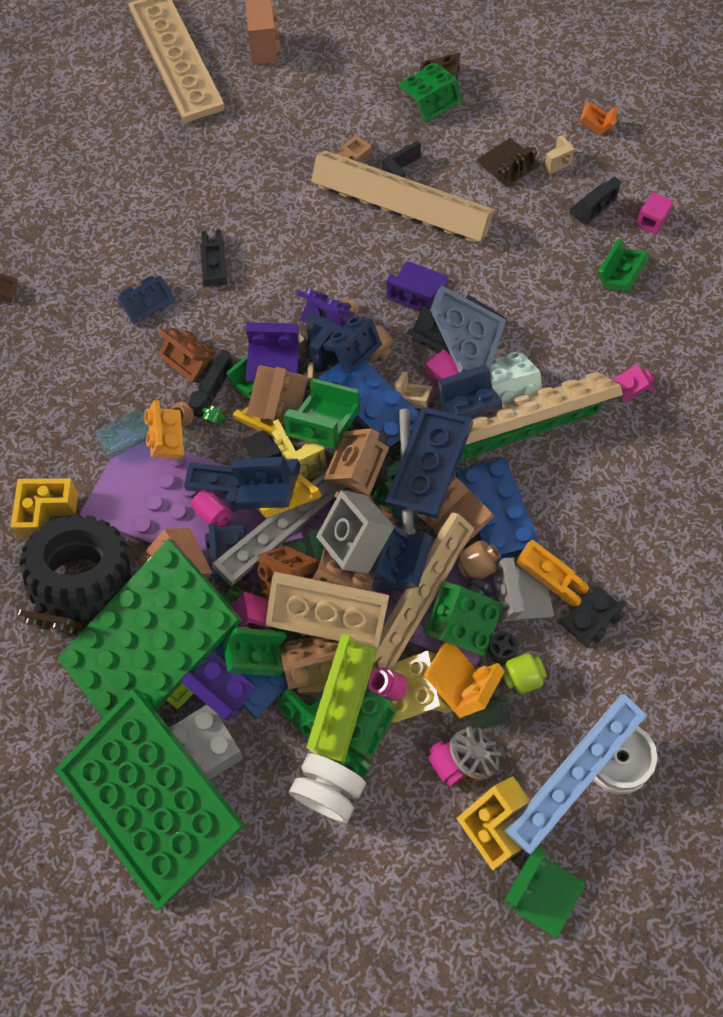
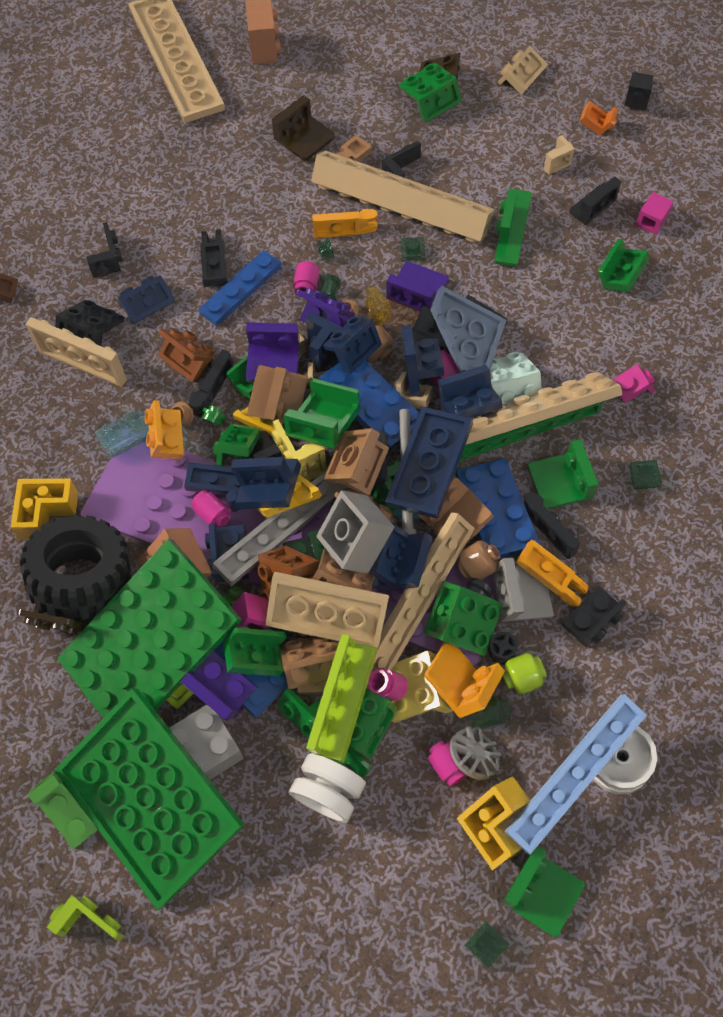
dark brown hinge [477,137,541,187] -> none
none -> tan plate [25,317,127,387]
none -> bright green bracket [28,771,98,849]
none -> lime bracket [47,895,124,941]
none -> black bracket [55,300,124,346]
none -> black bracket [86,222,123,278]
none -> blue plate [198,250,282,327]
none -> green bracket [213,423,261,466]
none -> dark brown bracket [272,95,335,161]
none -> dark pink brick [293,261,320,297]
none -> light orange hinge [312,209,378,238]
none -> clear green bush [317,237,334,261]
none -> clear green bush [320,274,341,300]
none -> clear yellow bracket [365,284,391,325]
none -> clear green plate [400,237,425,262]
none -> dark blue bracket [401,325,444,397]
none -> clear green plate [464,921,509,969]
none -> green bracket [494,189,532,267]
none -> tan bracket [498,46,548,95]
none -> black hinge [524,491,580,559]
none -> green bracket [528,439,599,509]
none -> black bracket [624,72,654,110]
none -> clear green plate [629,460,662,490]

